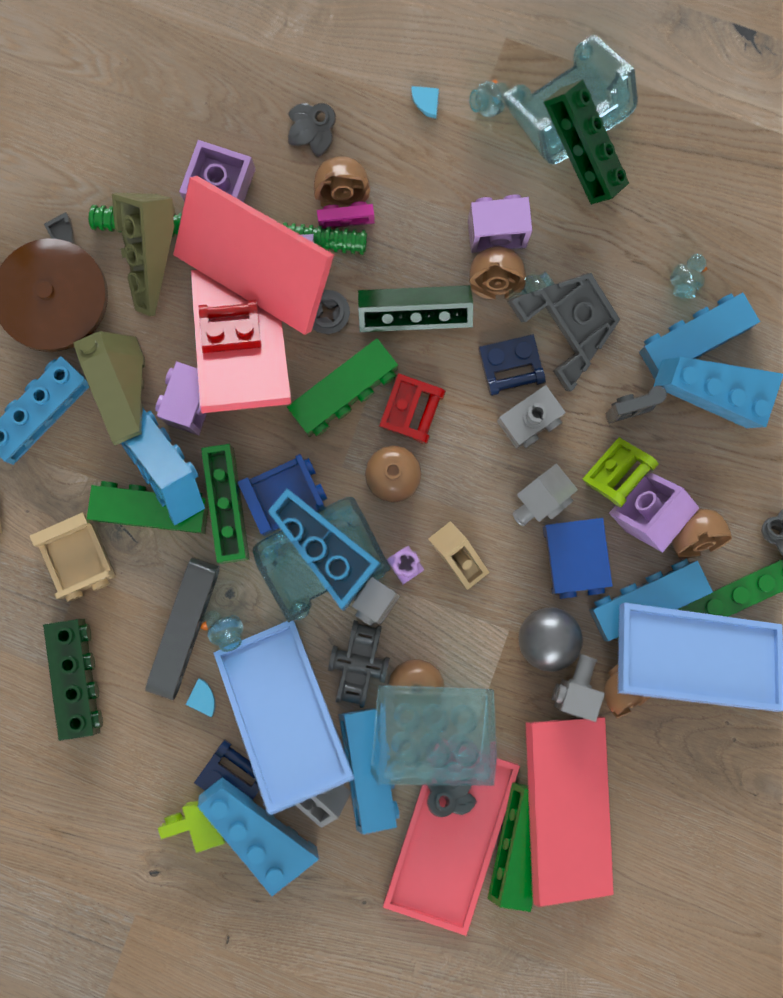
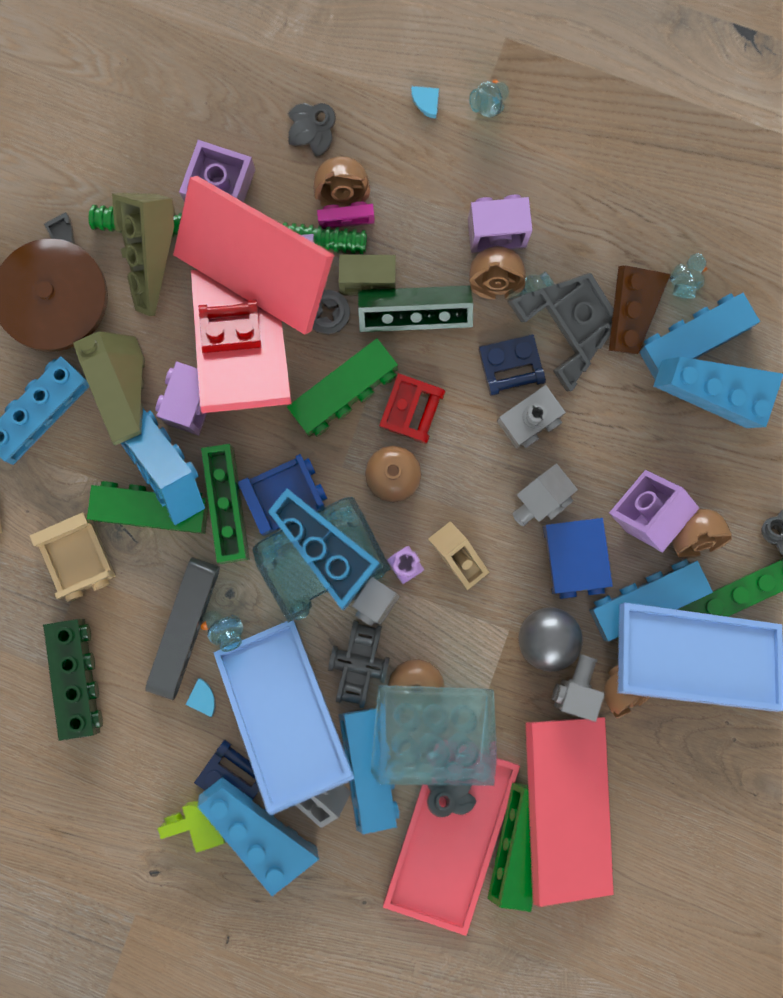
clear light blue windscreen [503,34,638,164] -> none
dark green brick [543,79,629,205] -> none
lime plate [582,437,659,508] -> none
dark grey plate [605,386,667,424] -> none
none -> olive hinge [339,254,396,295]
none -> reddish brown wing [609,265,671,354]

